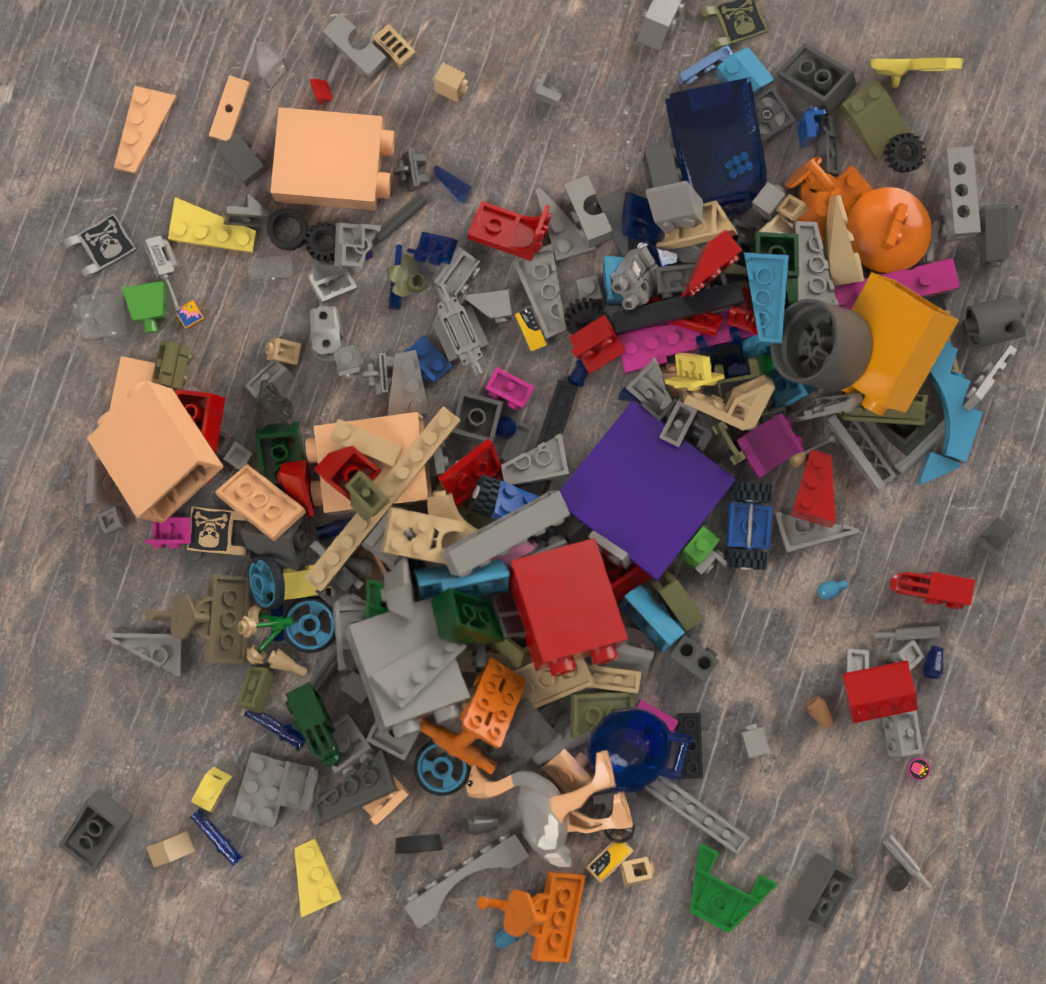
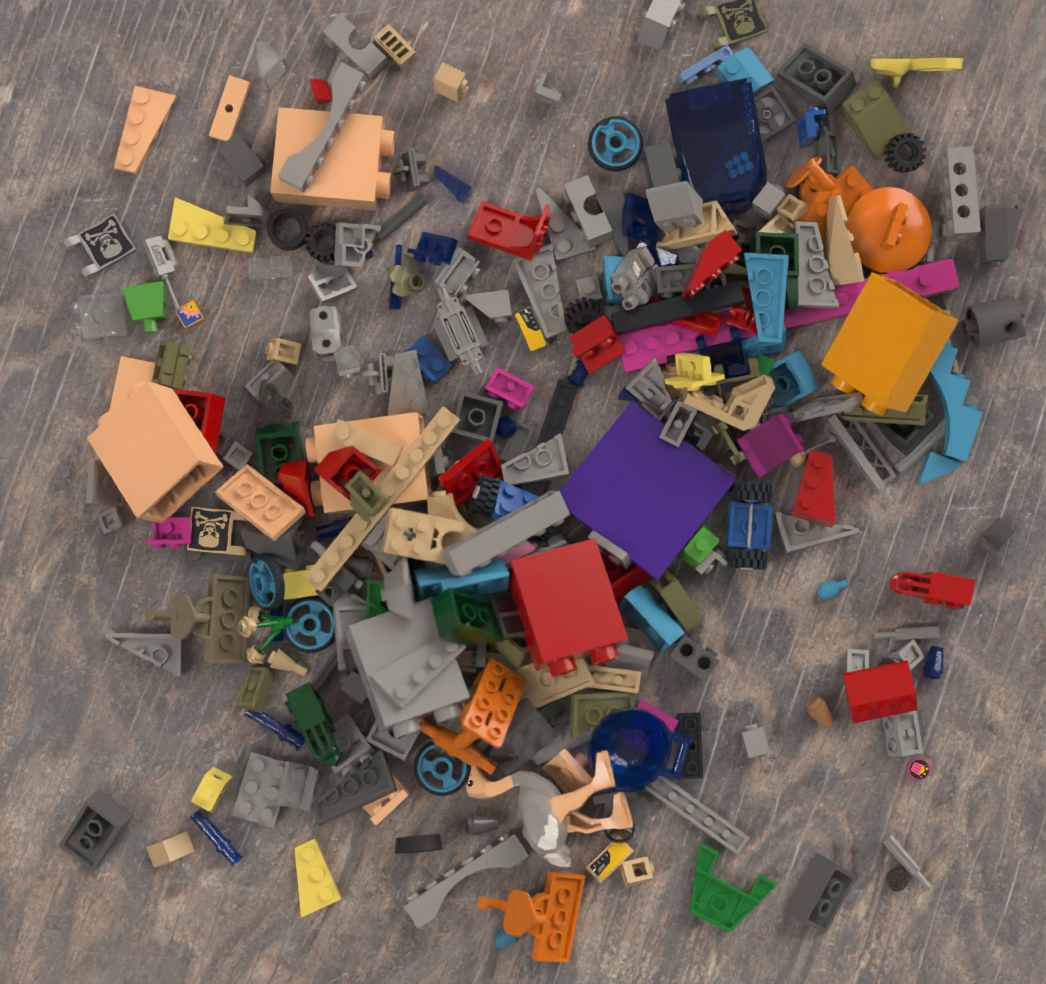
dark grey wheel [771,299,872,391] -> none
light grey wing [963,345,1017,411] -> none
none -> light grey arch [278,62,367,193]
none -> dark azure wheel [588,116,643,172]

